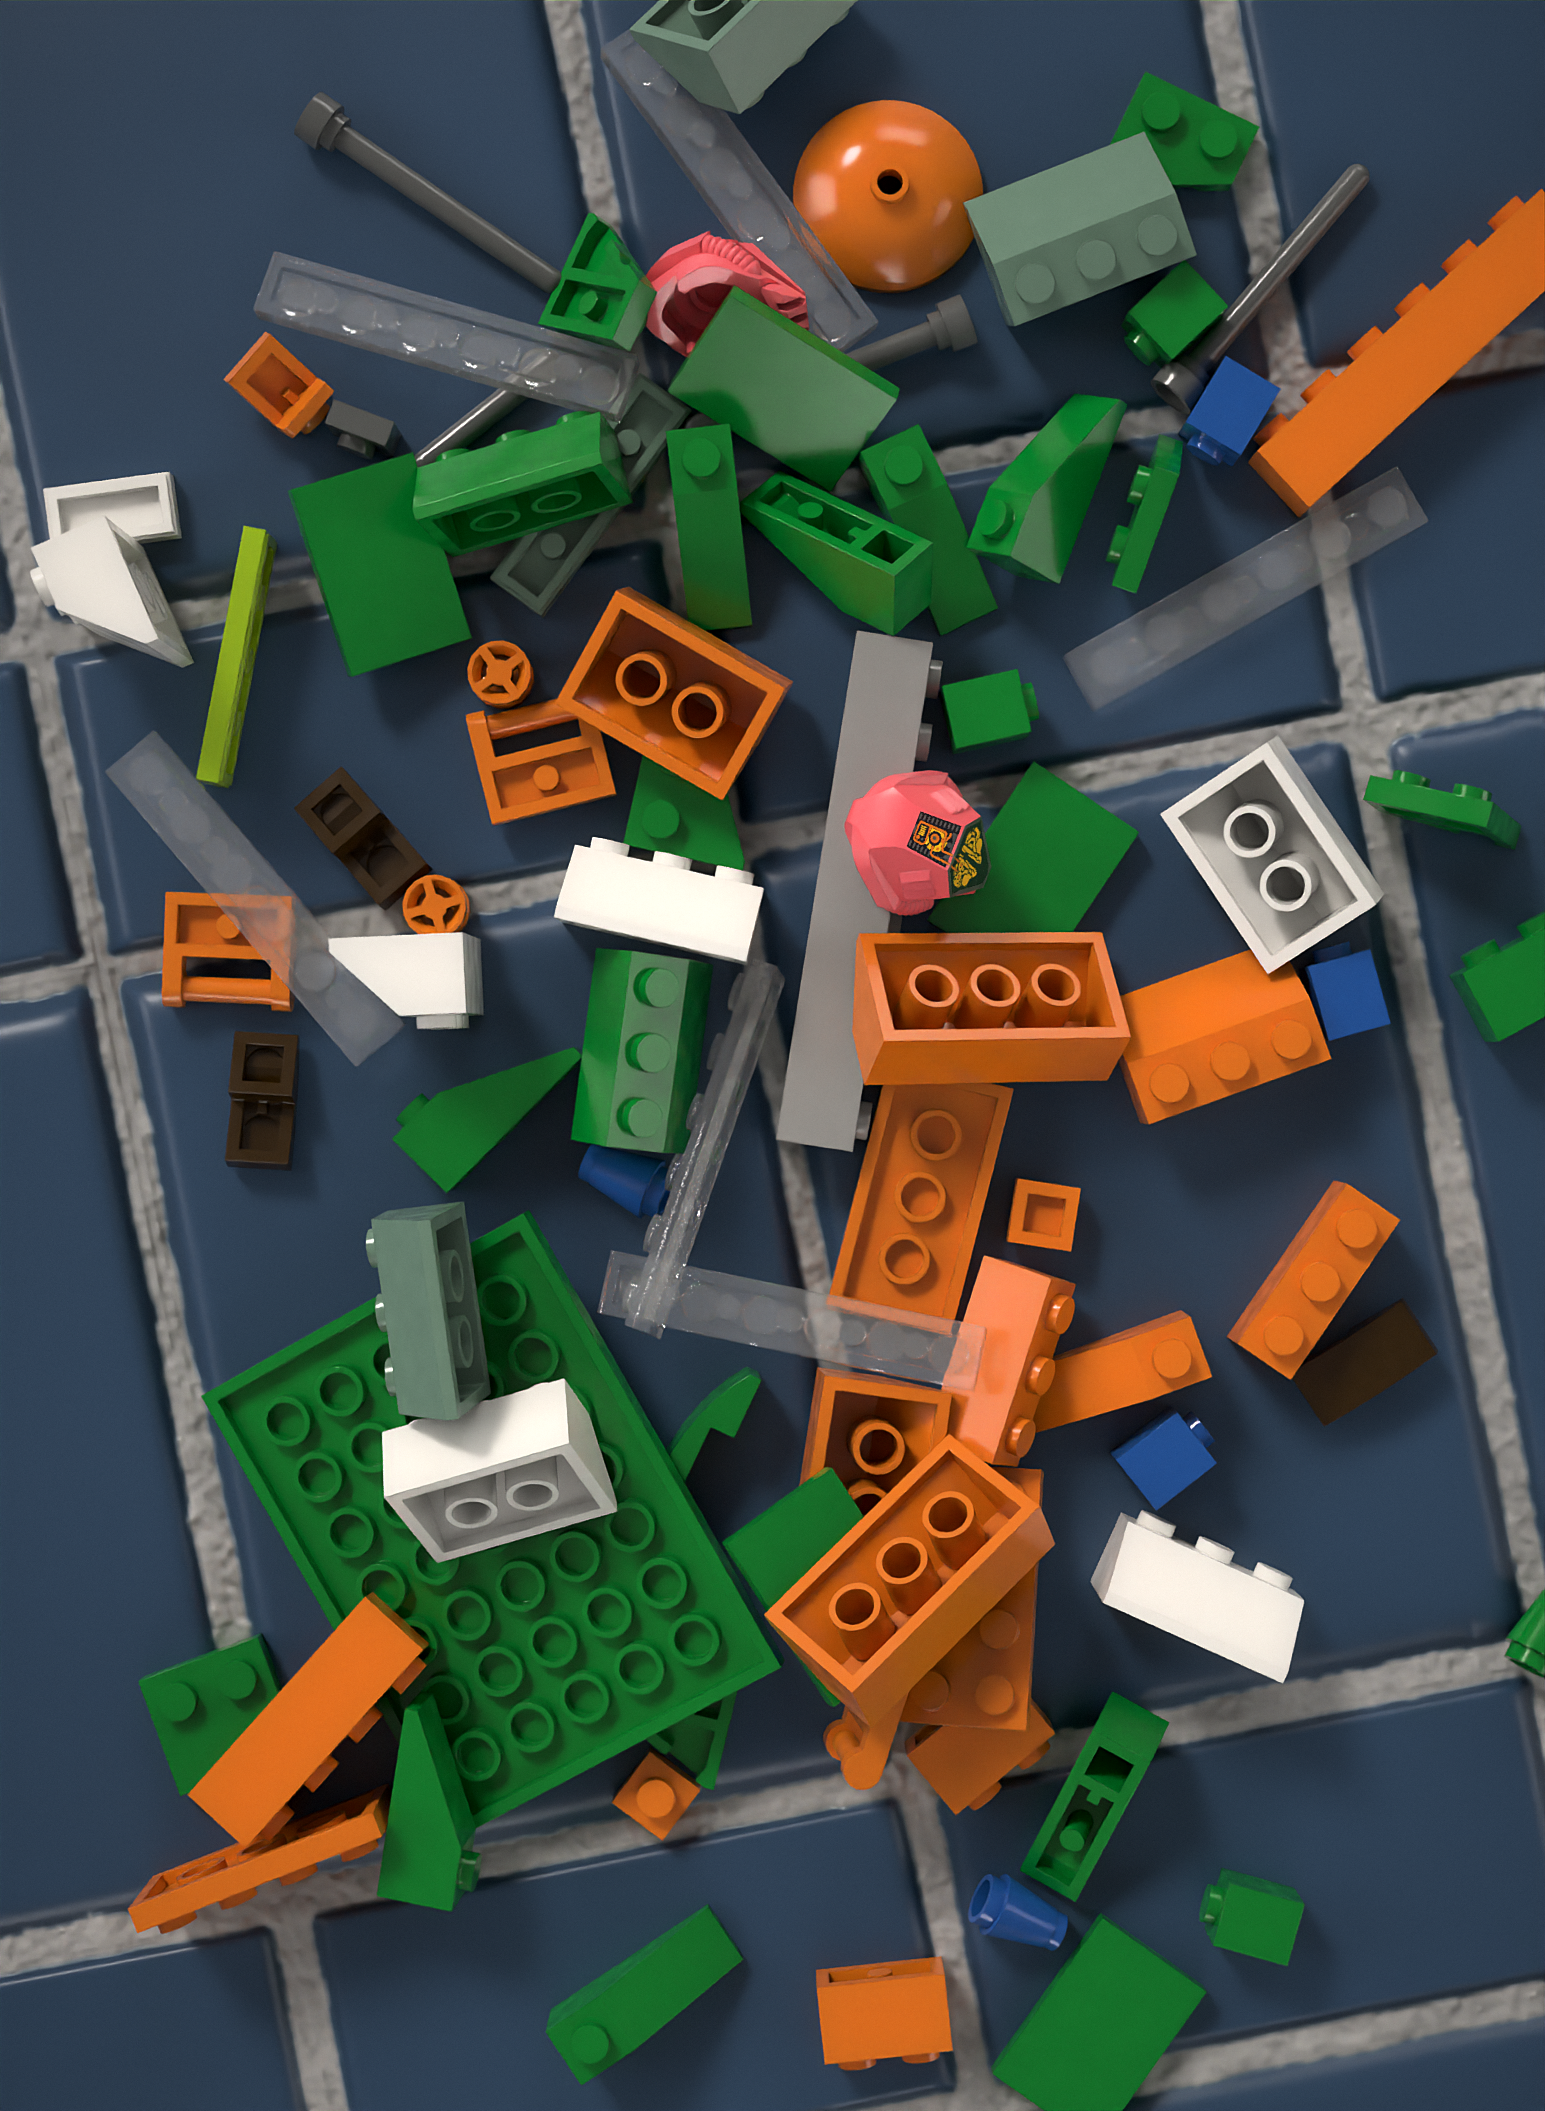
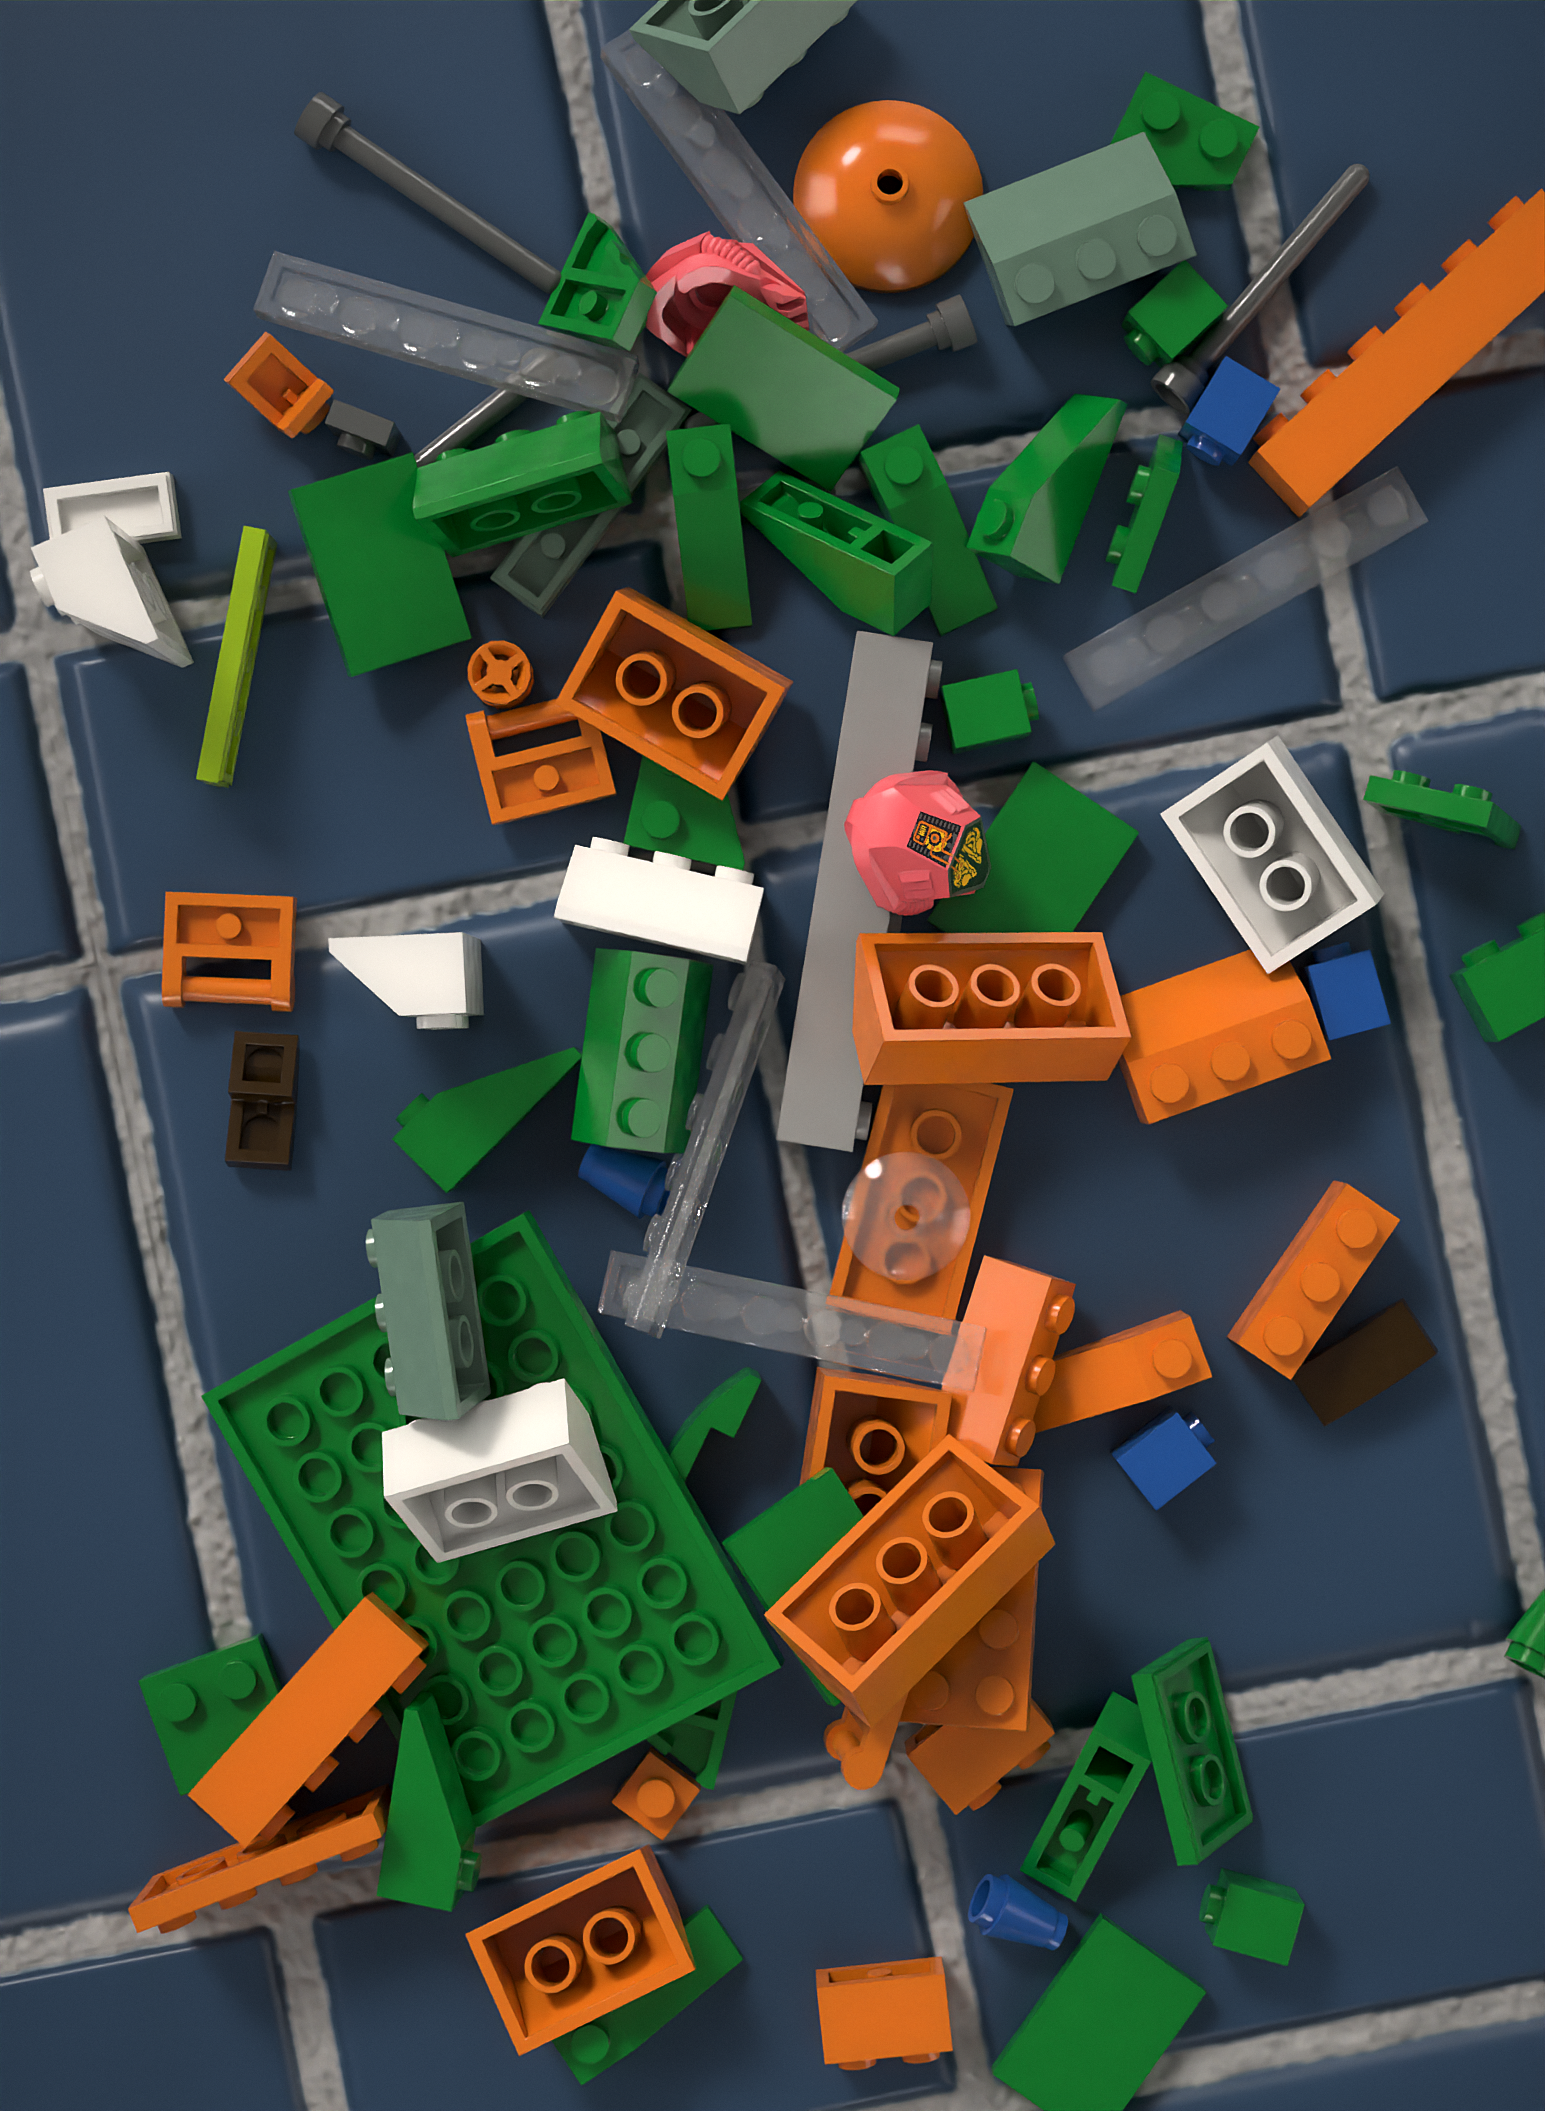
clear plate [105,730,407,1066] -> none
dark brown slope [294,766,433,911] -> none
orange wheel [402,875,471,934] -> none
orange plate [1006,1178,1081,1252] -> none
white slope [1090,1510,1304,1683] -> none
none -> orange slope [465,1844,697,2056]
none -> clear dish [842,1152,970,1280]
none -> green tile [1131,1637,1253,1866]

